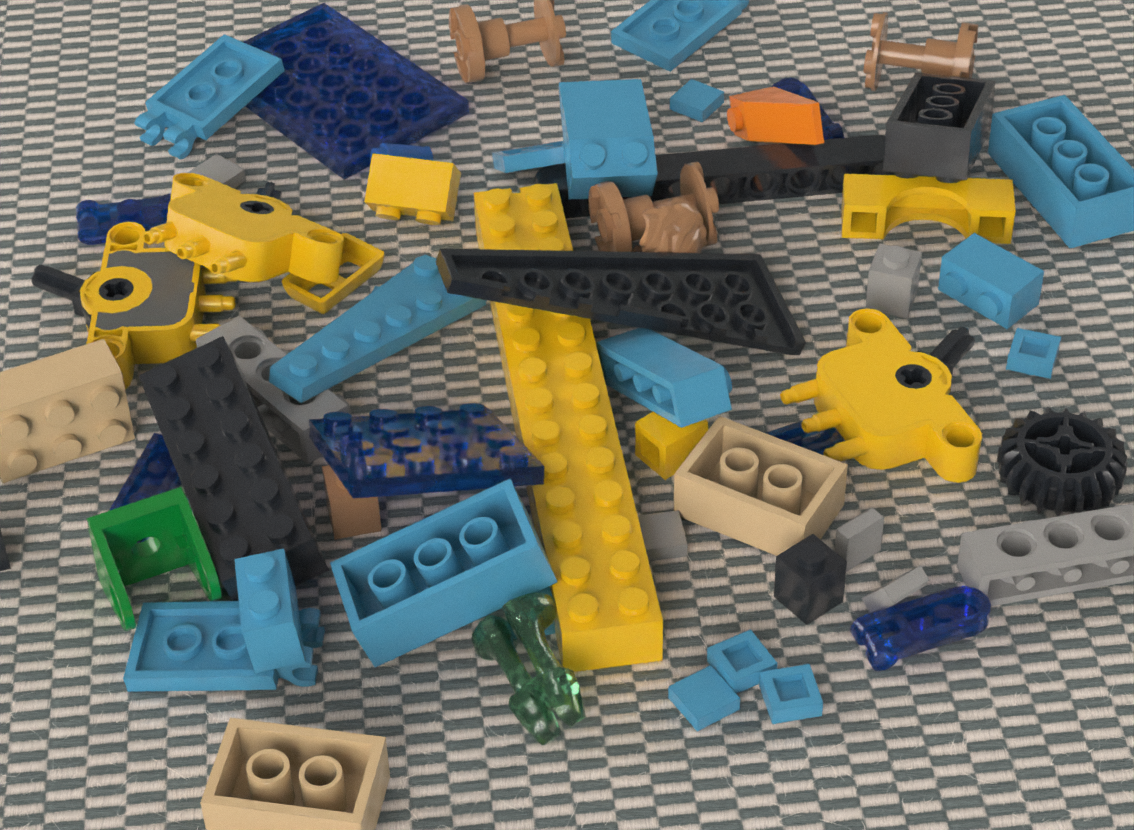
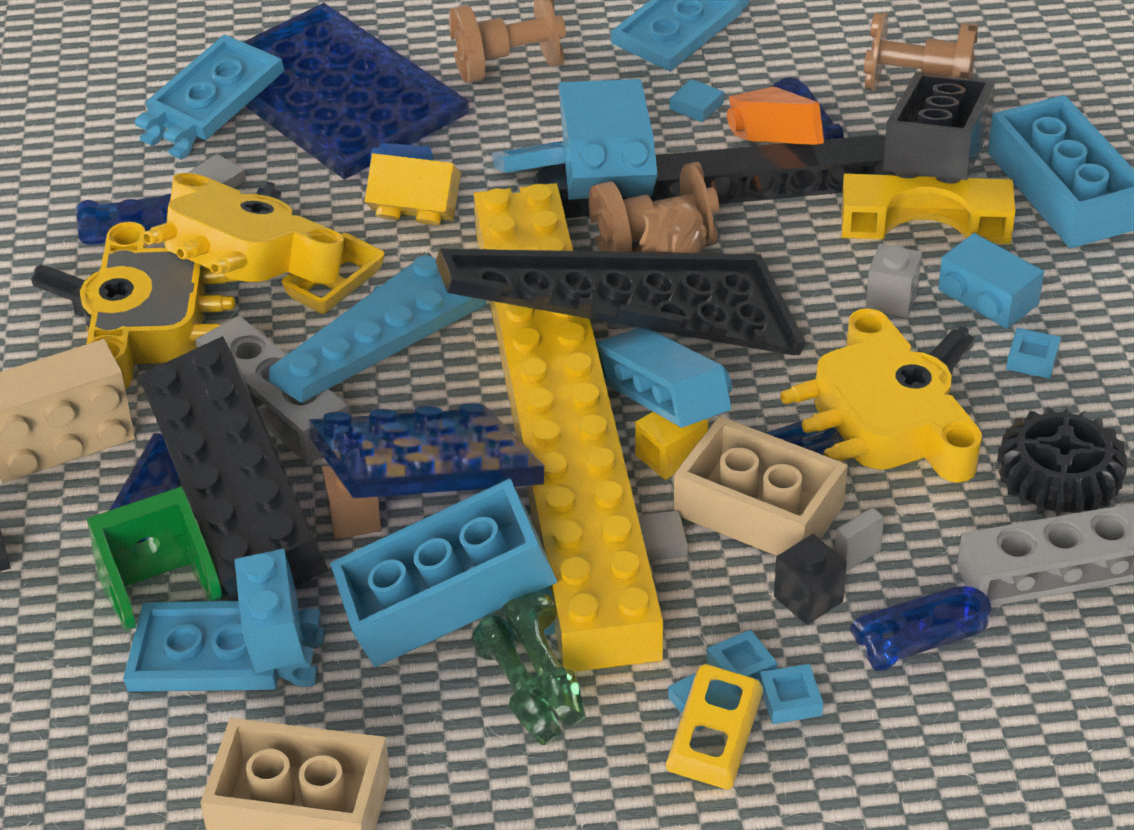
light grey tile [862,565,930,614] -> none
none -> yellow piece [665,664,763,789]

